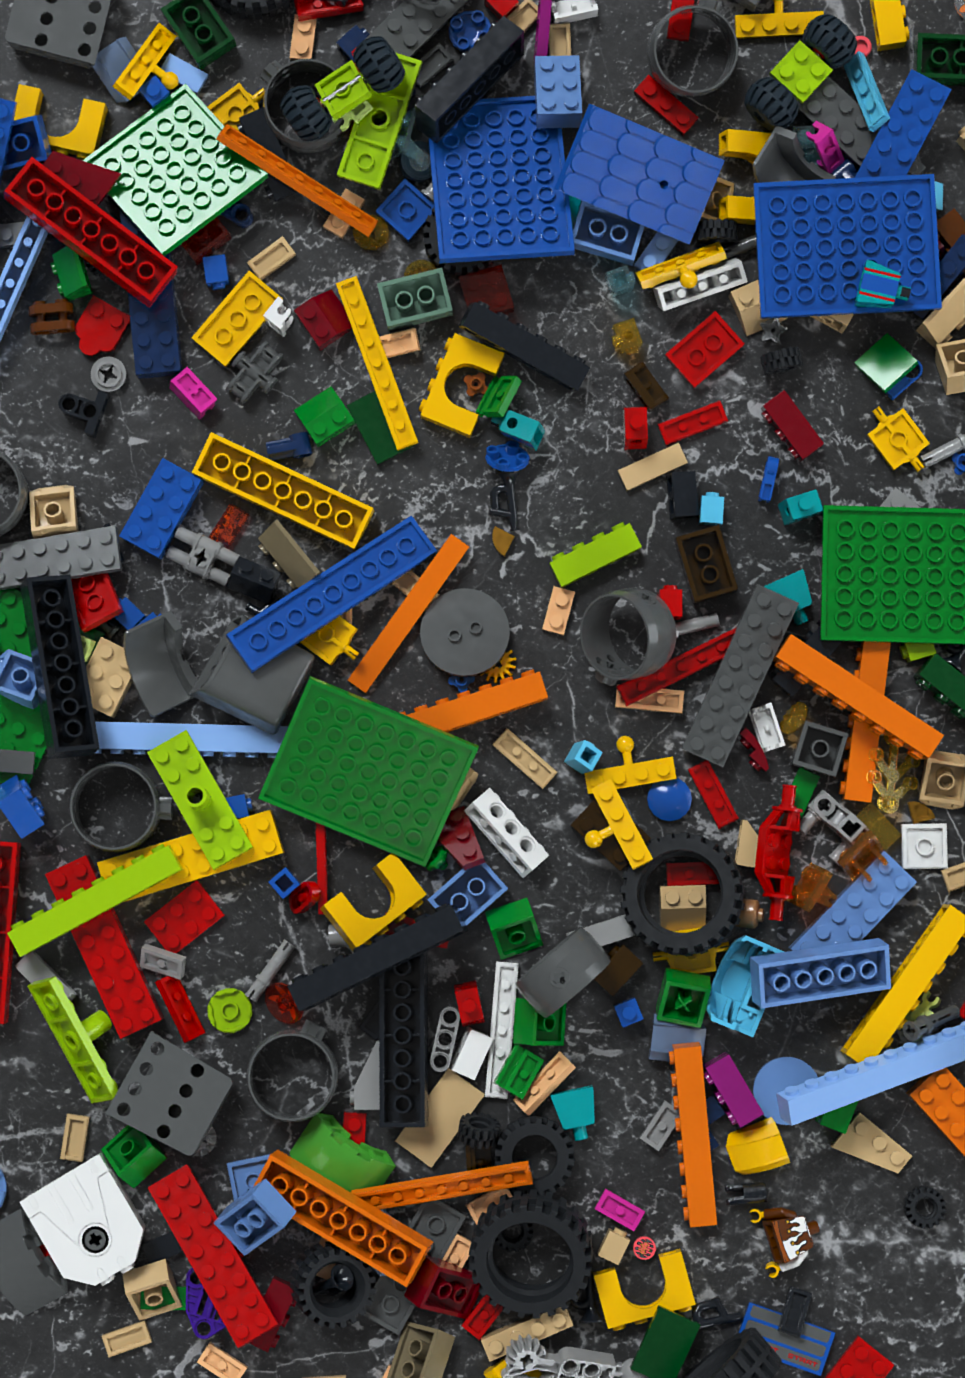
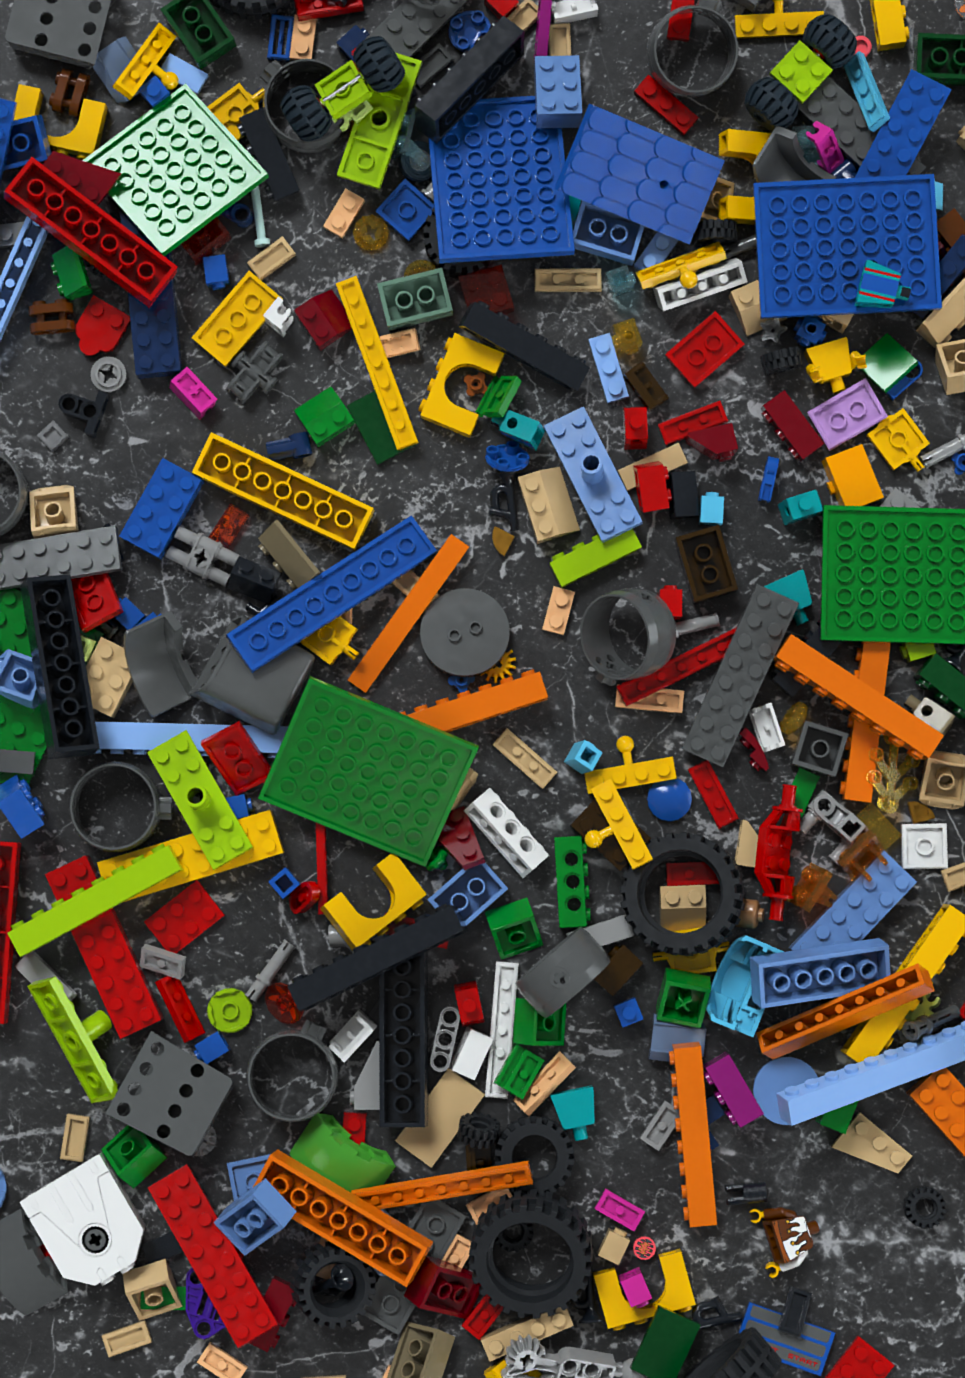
orange tile [216,124,379,237] -> none
yellow slope [726,1117,790,1175] -> none
none -> flat silver tile [37,420,69,452]
none -> reddish brown brick [49,68,90,118]
none -> blue brick [194,1030,231,1064]
none -> red tile [201,721,271,796]
none -> light aqua bar [251,157,270,248]
none -> blue tile [267,14,294,62]
none -> white hinge [329,1009,377,1063]
none -> tan slope [517,467,580,544]
none -> tan tile [535,268,601,292]
none -> medium blue plate [544,406,643,543]
none -> green brick [554,836,591,928]
none -> light blue plate [588,333,629,404]
none -> dark pink brick [618,1267,652,1308]
none -> red brick [633,461,672,513]
none -> dark red slope [685,423,738,462]
none -> orange brick [756,963,935,1060]
none -> blue brick [793,316,827,348]
none -> yellow torso [804,337,867,394]
none -> lavender tile [807,378,888,451]
none -> light orange container [821,444,884,506]
none -> torso [904,694,955,740]

